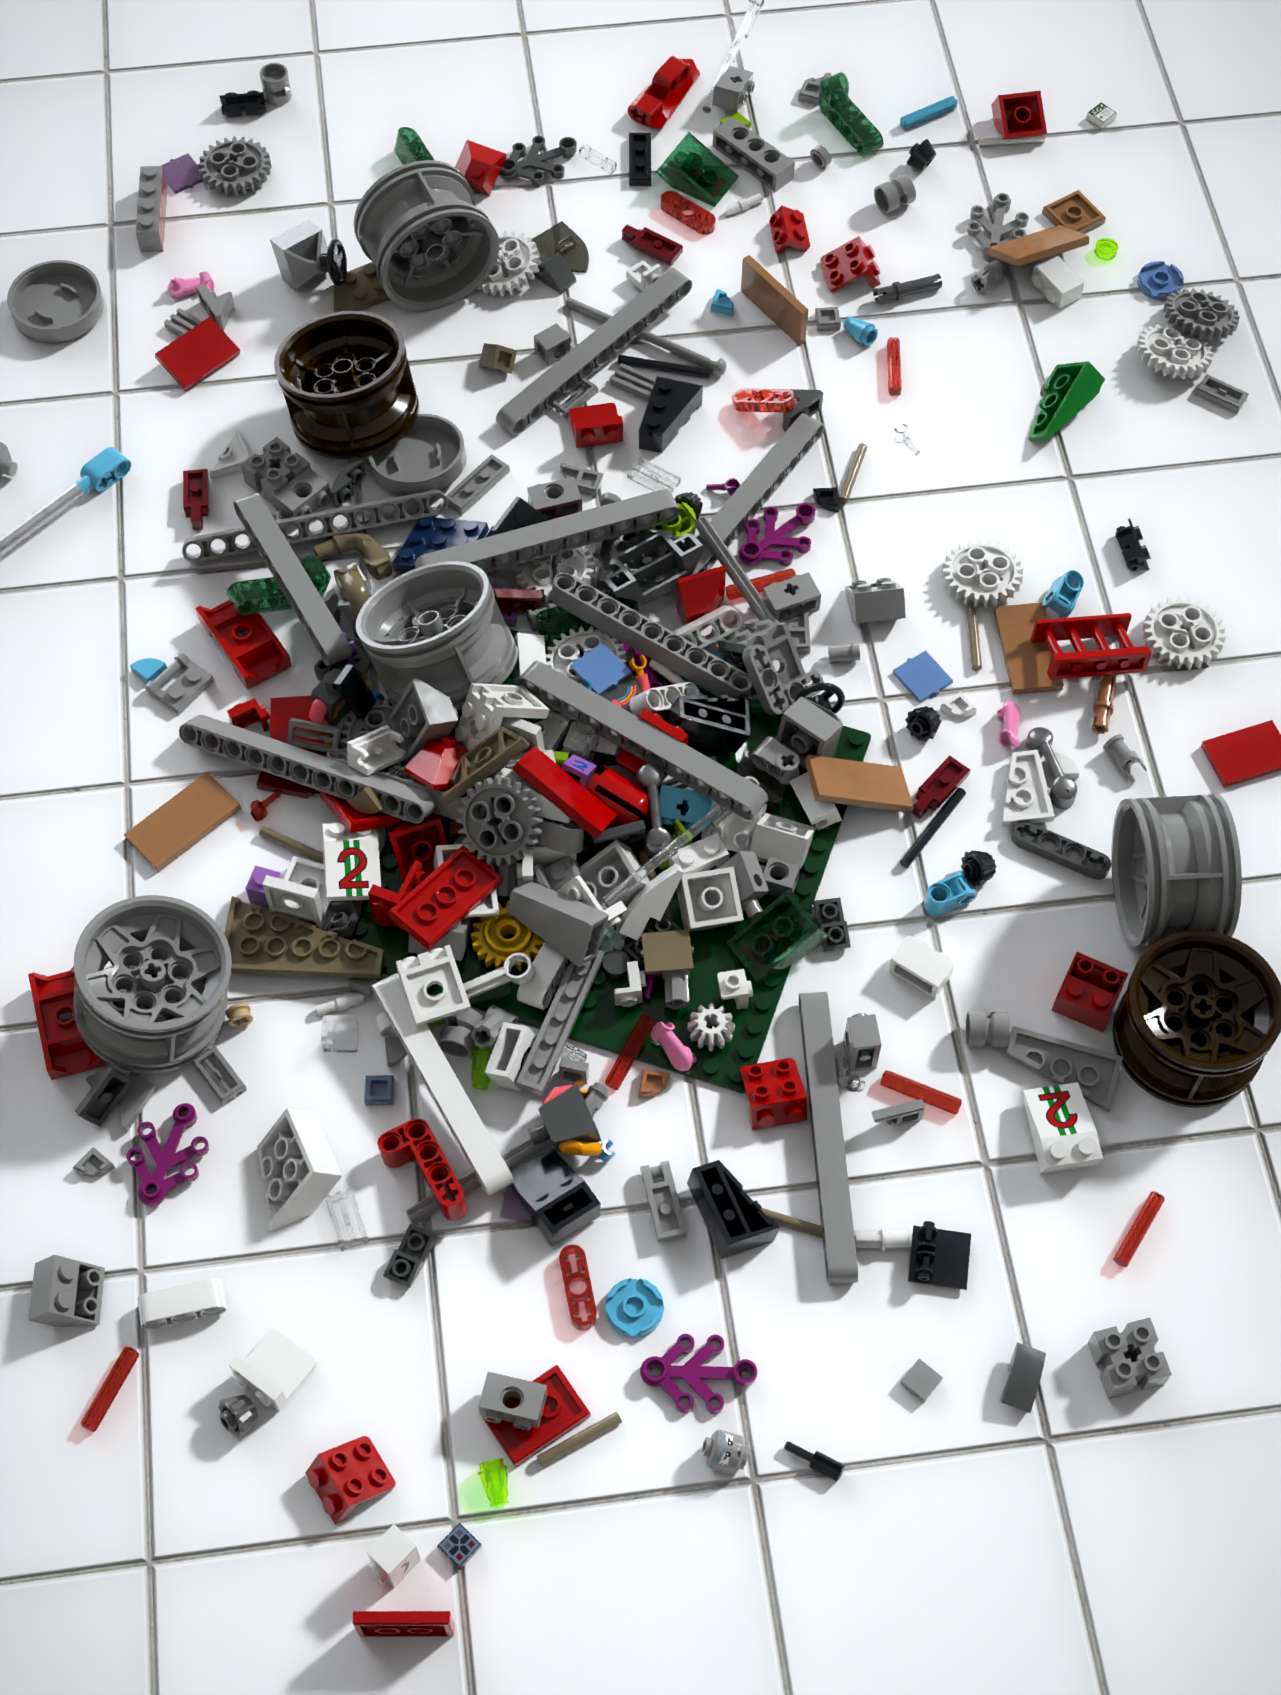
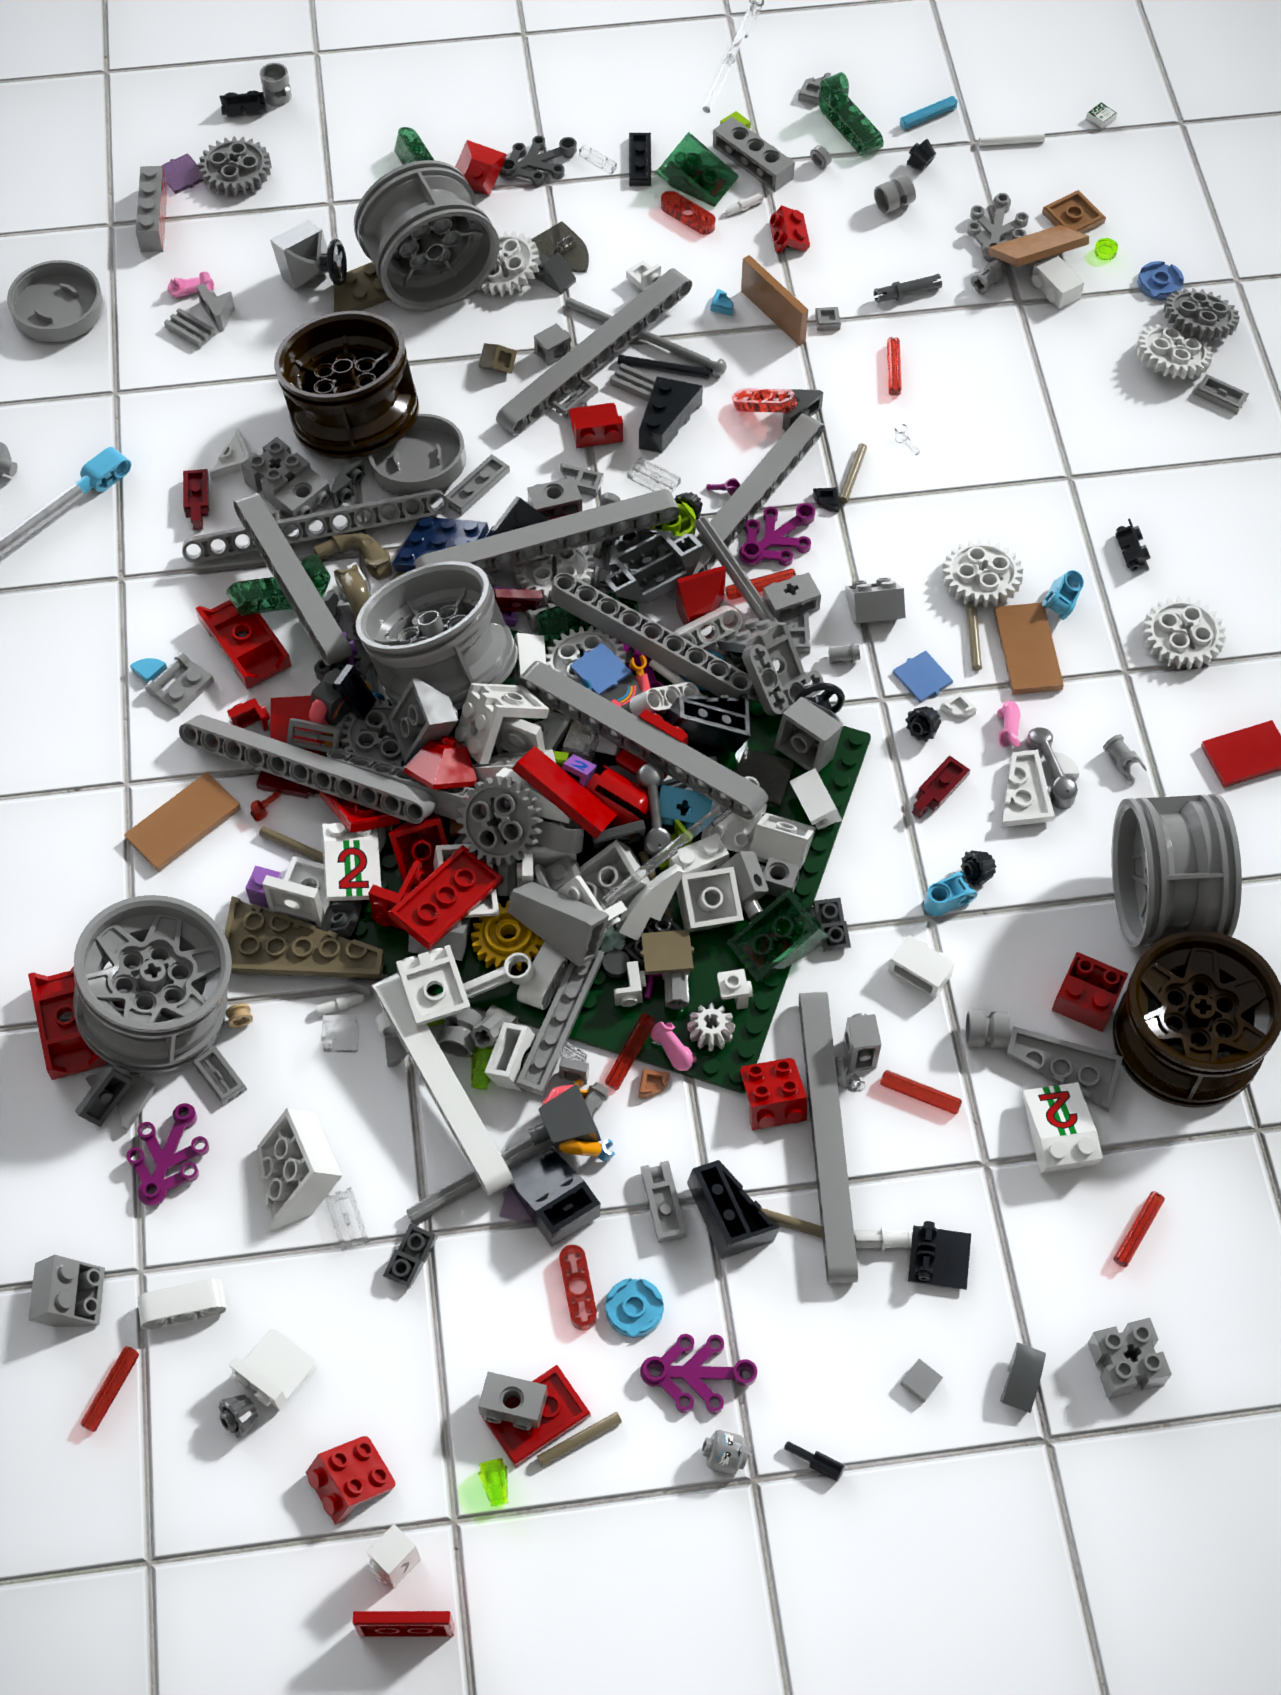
light grey tile [72,1147,115,1177] -> none
red tile [155,317,240,391] -> none
white hinge [347,725,406,776] -> none
dark tan tile [348,785,385,814] -> none
sand blue tile [364,1075,395,1105] -> none
red beam [377,1119,468,1221] -> none
tile [437,1523,482,1569] -> none
dark tan wing [442,726,530,805] -> none
dark red hinge [622,225,683,266] -> none
red panel [627,56,700,129] -> none
light grey brick [712,65,755,112] -> none
light grey piece [750,736,800,784] -> none
medium nougat tile [805,755,913,812] -> none
red bracket [820,236,881,292] -> none
medium azure cone [843,317,878,346] -> none
light grey tile [871,1099,925,1126] -> none
black bar [900,788,966,868] -> none
red slope [991,90,1047,140] -> none
dark grey beam [1011,821,1111,880] -> none
green wedge [1028,361,1105,441] -> none
red fence [1030,613,1152,680] -> none
nougat pin [1092,674,1117,734] -> none

